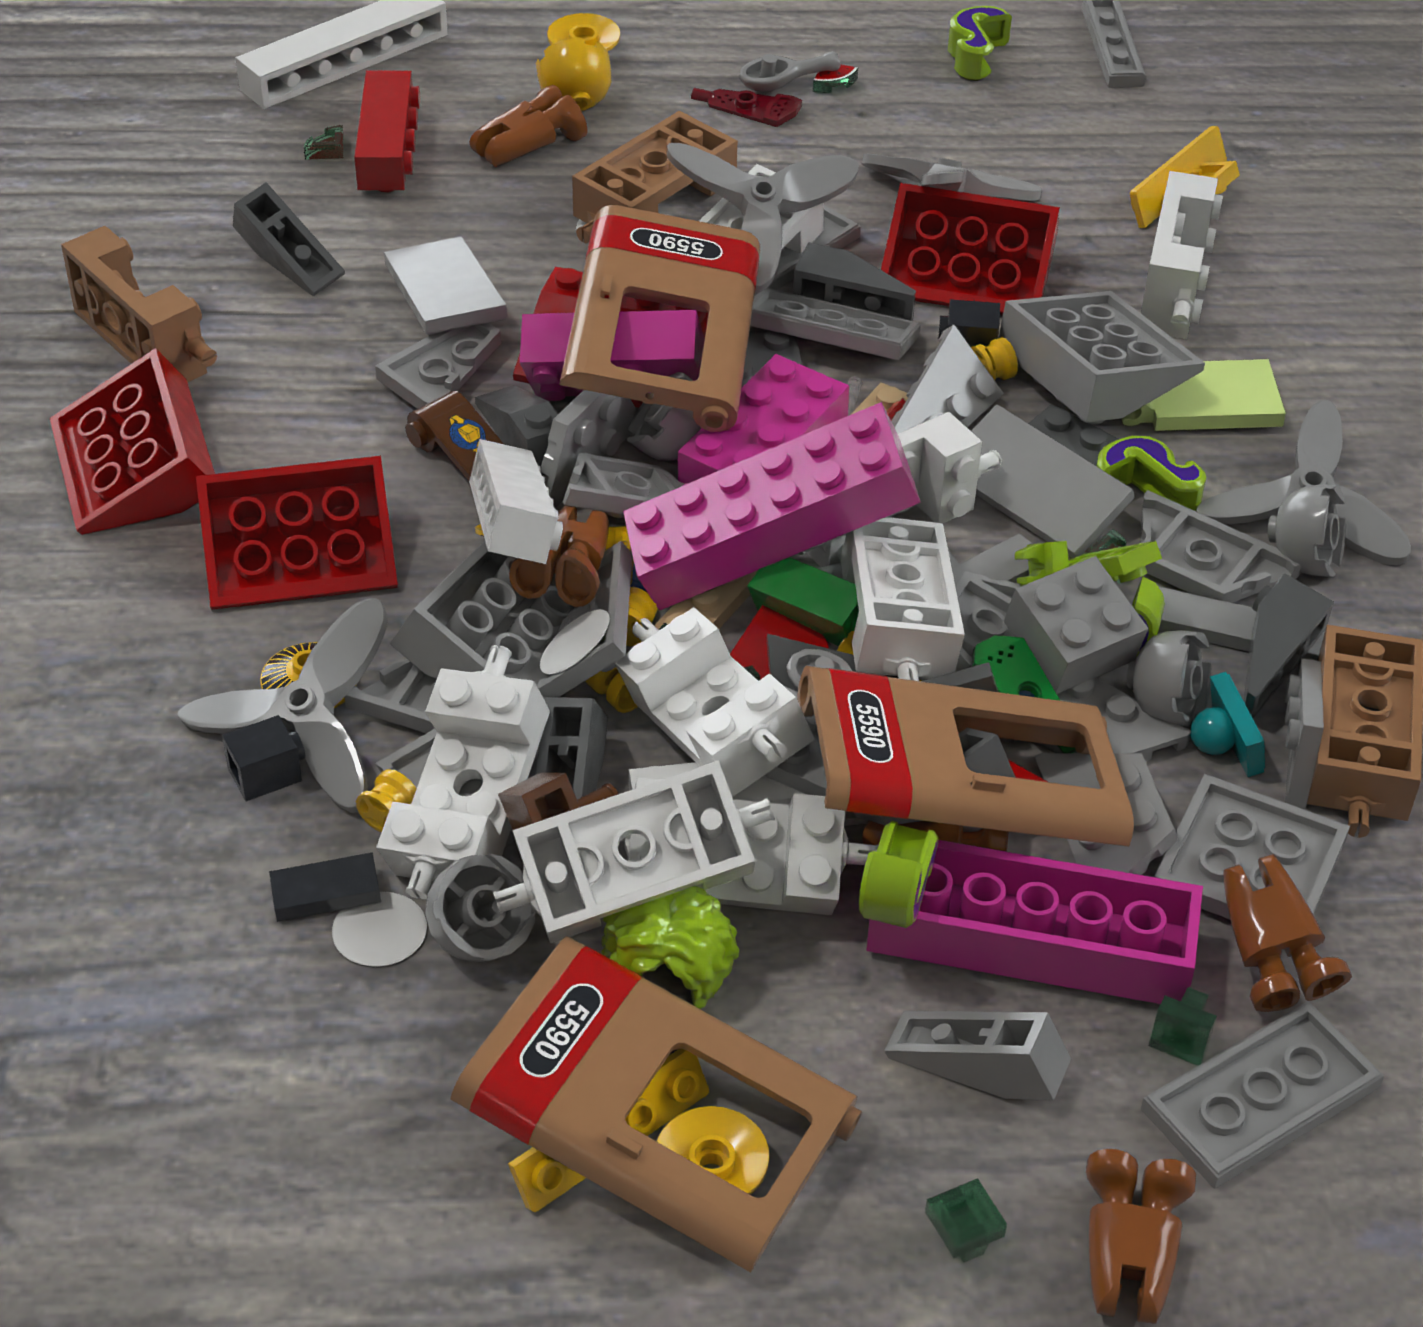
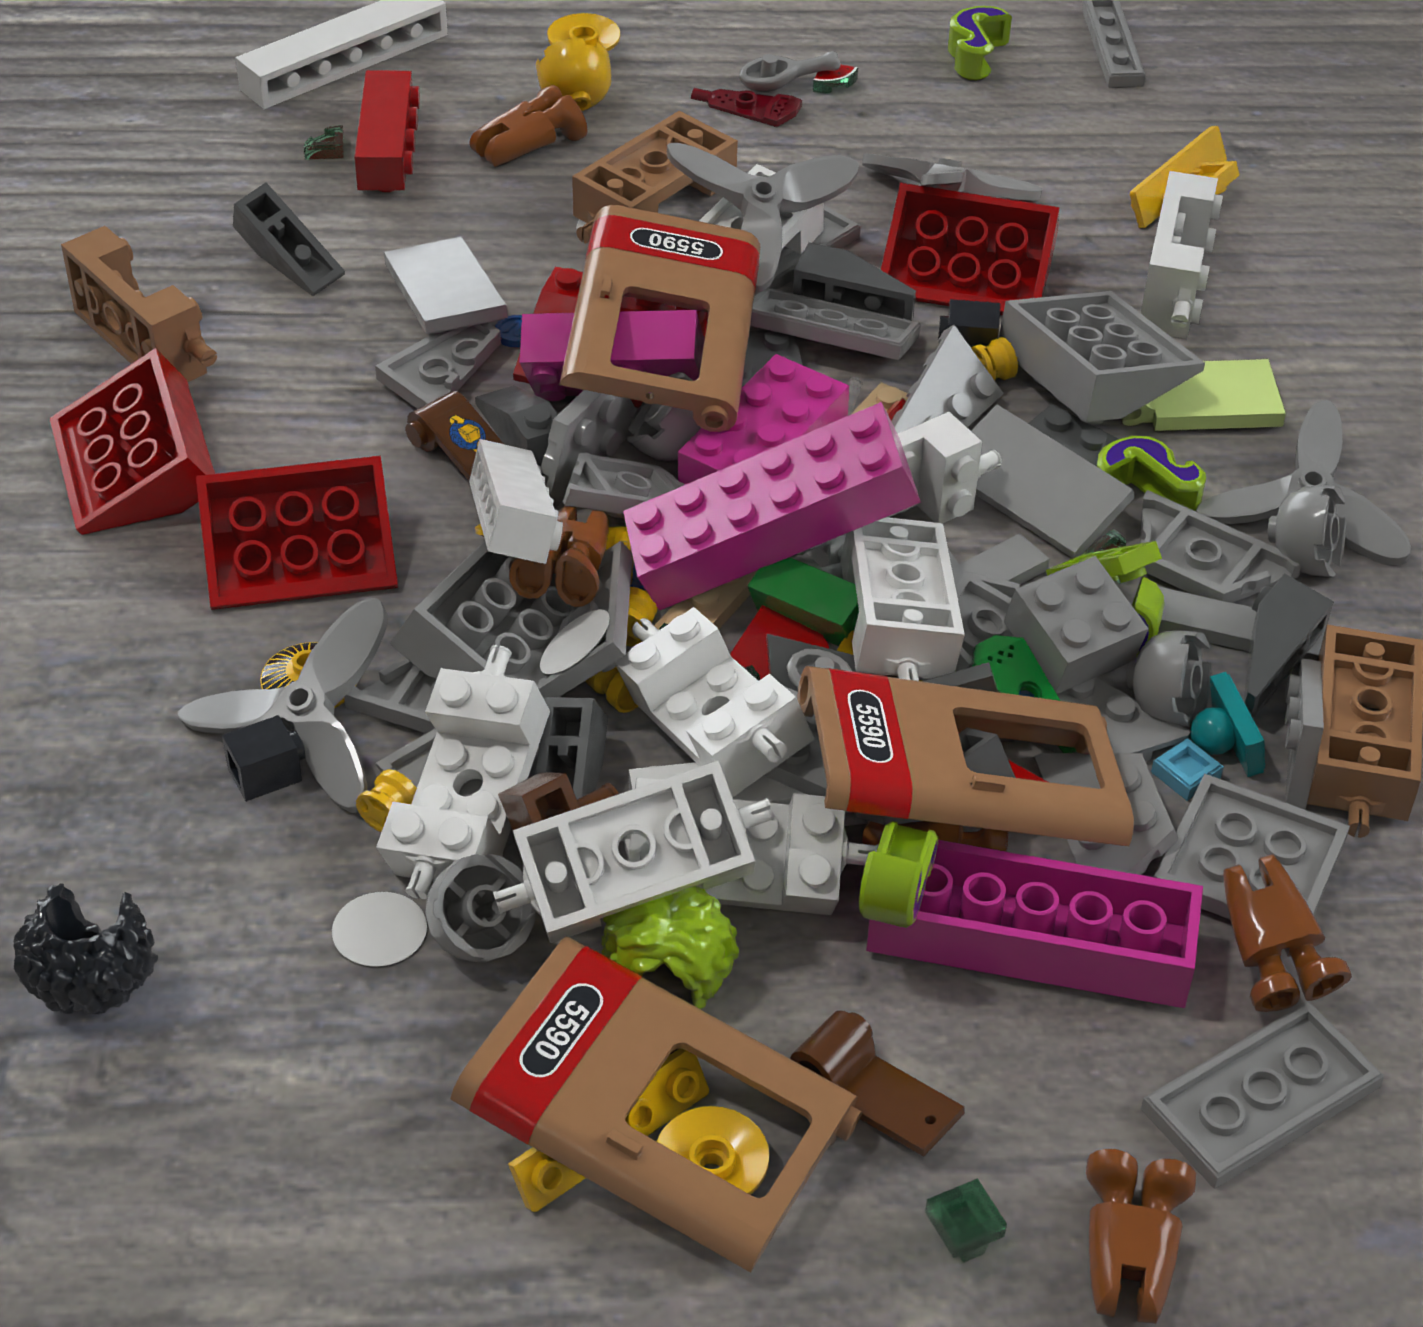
black tile [269,852,381,922] -> none
light grey slope [884,1011,1071,1100] -> none
lime tile [1015,541,1069,586] -> none
clear green tile [1148,987,1217,1066] -> none
none -> black hair [13,883,158,1014]
none -> blue piece [495,315,522,347]
none -> reddish brown door [790,1011,965,1157]
none -> medium azure tile [1151,738,1224,801]

